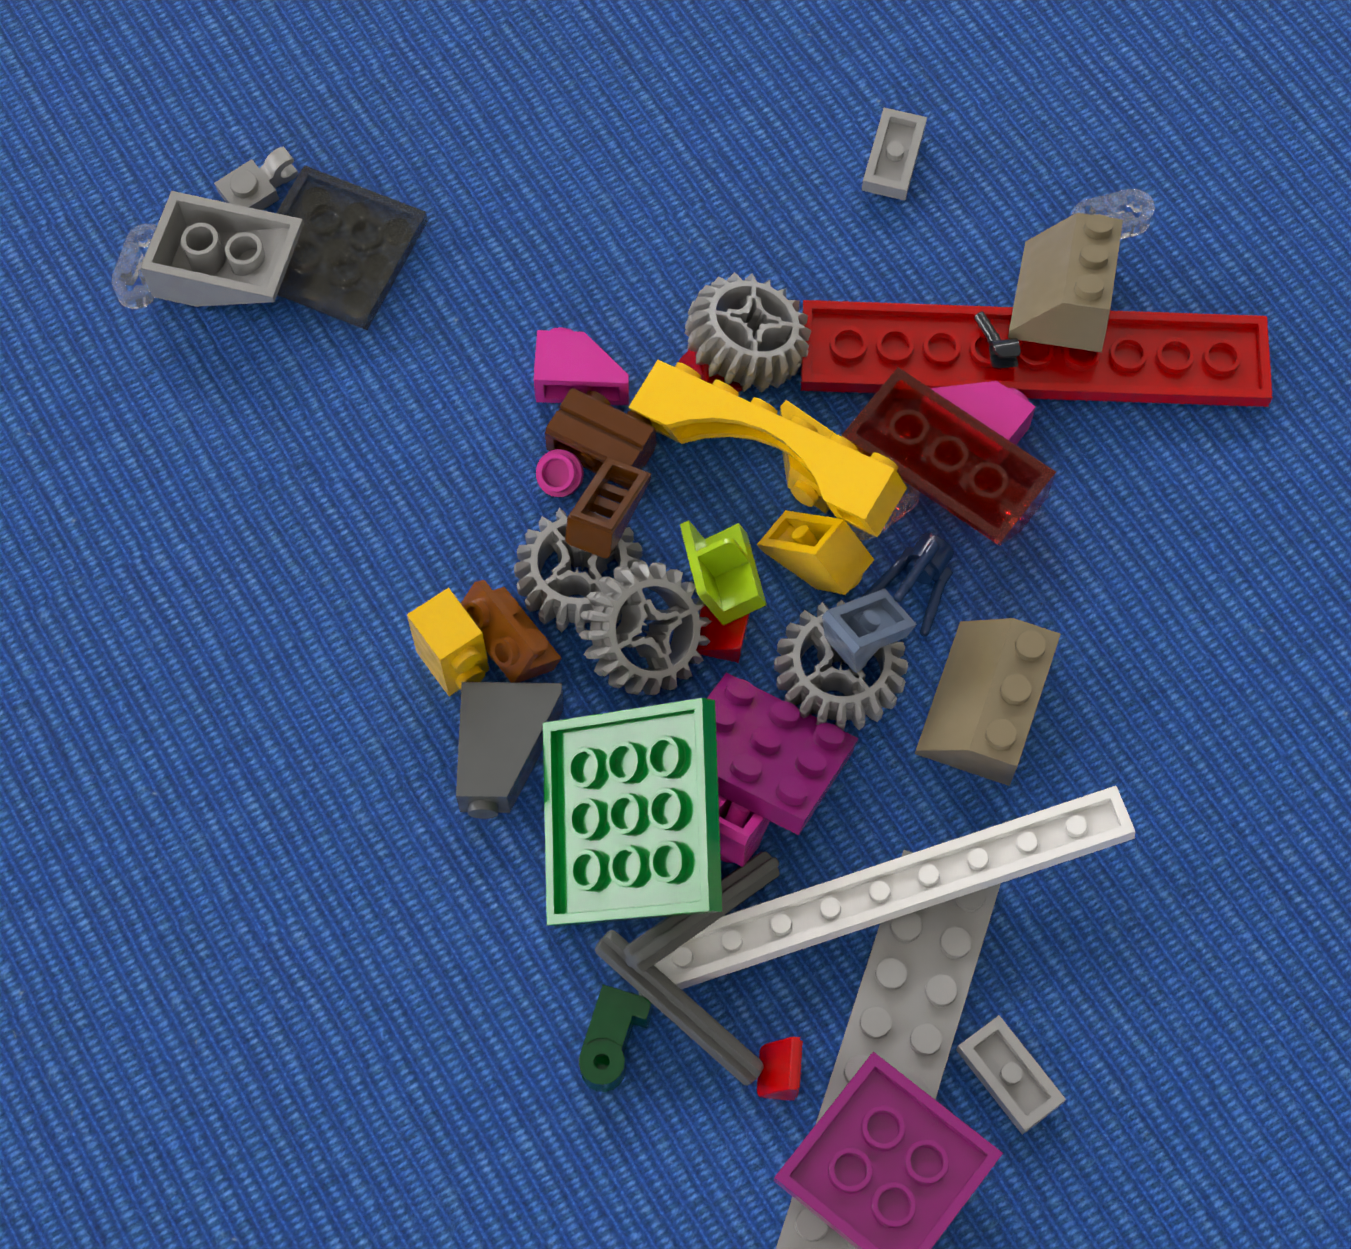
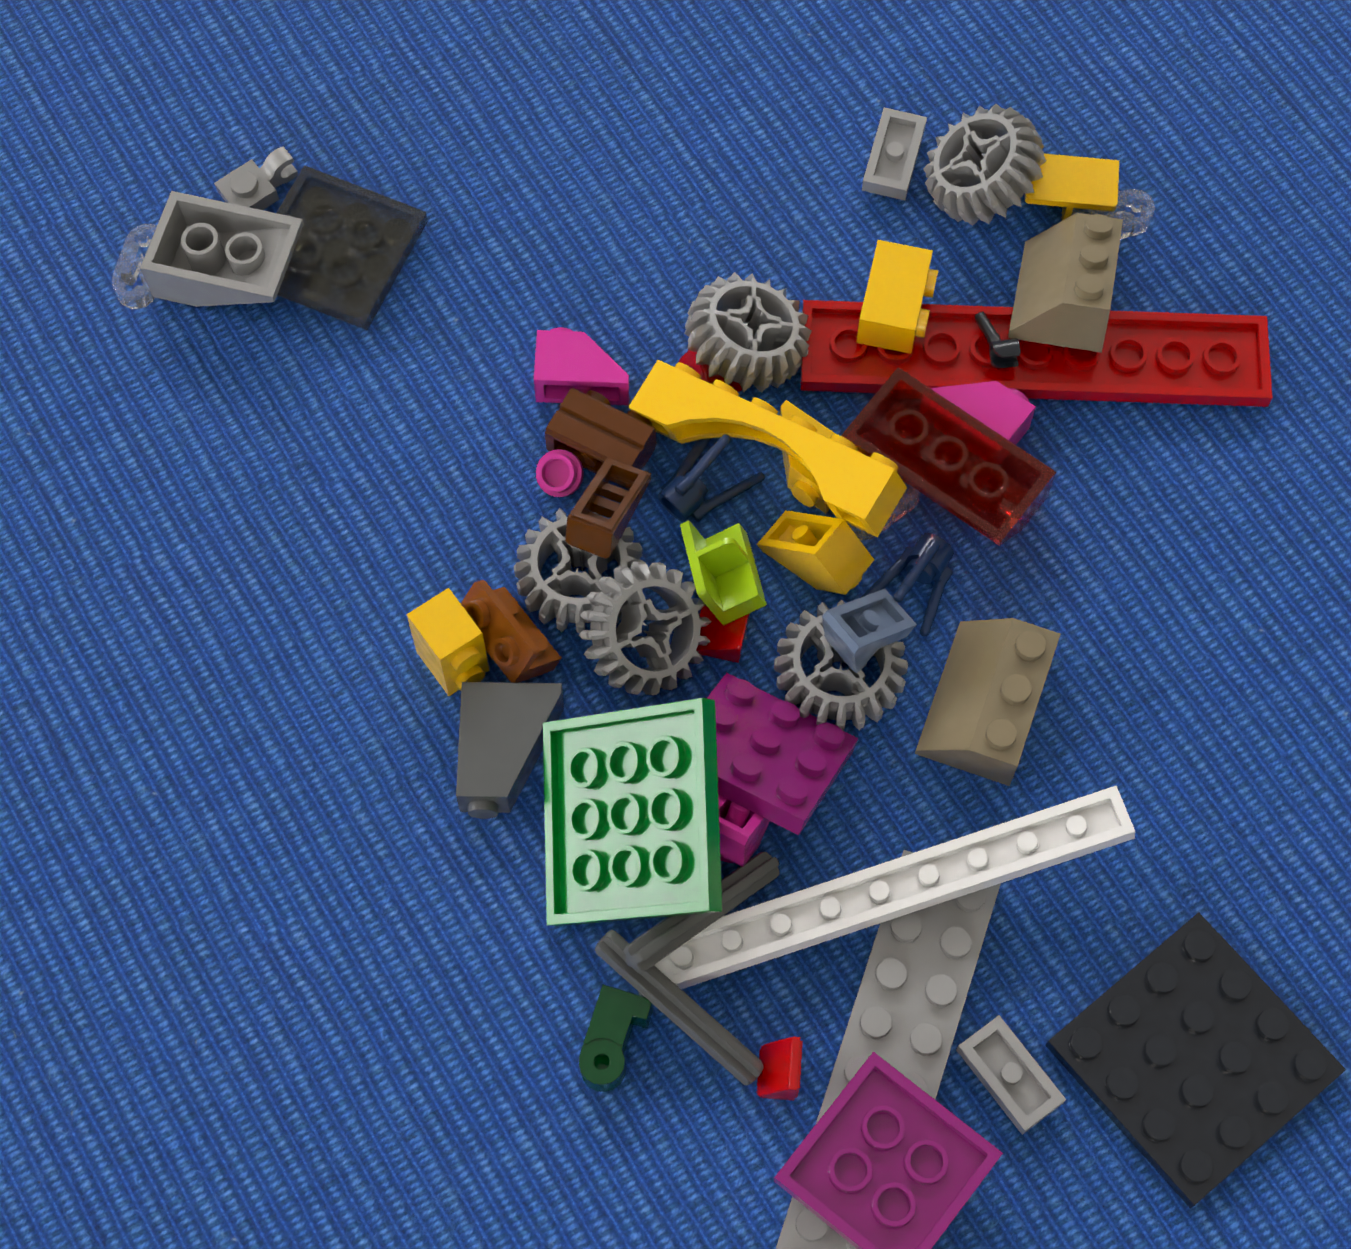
none -> dark blue plant [658,434,765,522]
none -> yellow brick [856,240,938,354]
none -> light grey gear [923,104,1046,226]
none -> yellow panel [1025,153,1120,221]
none -> black plate [1045,912,1346,1209]

